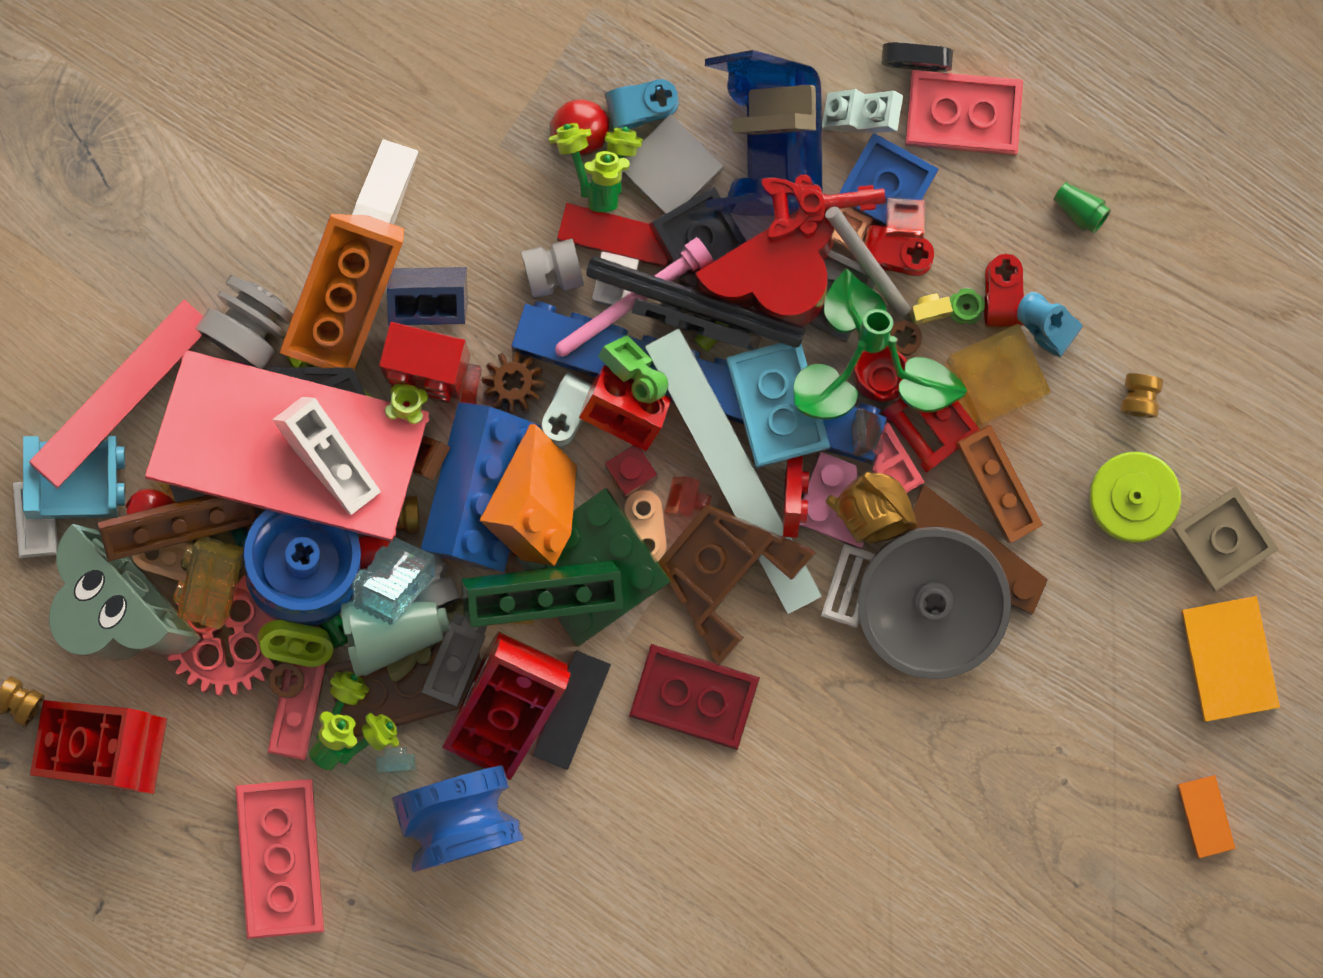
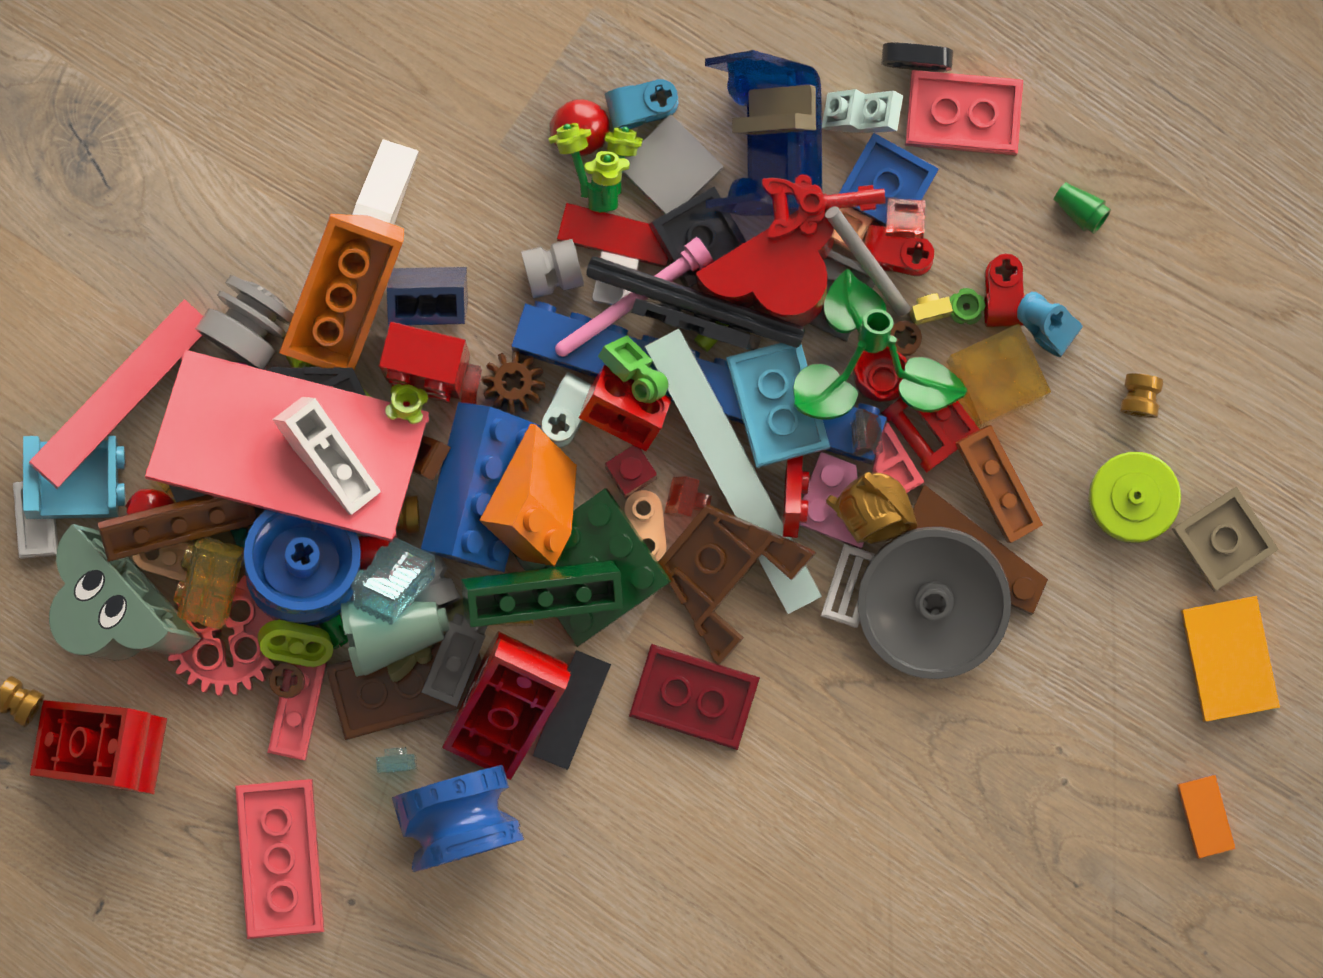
lime plant [309,671,399,770] -> none

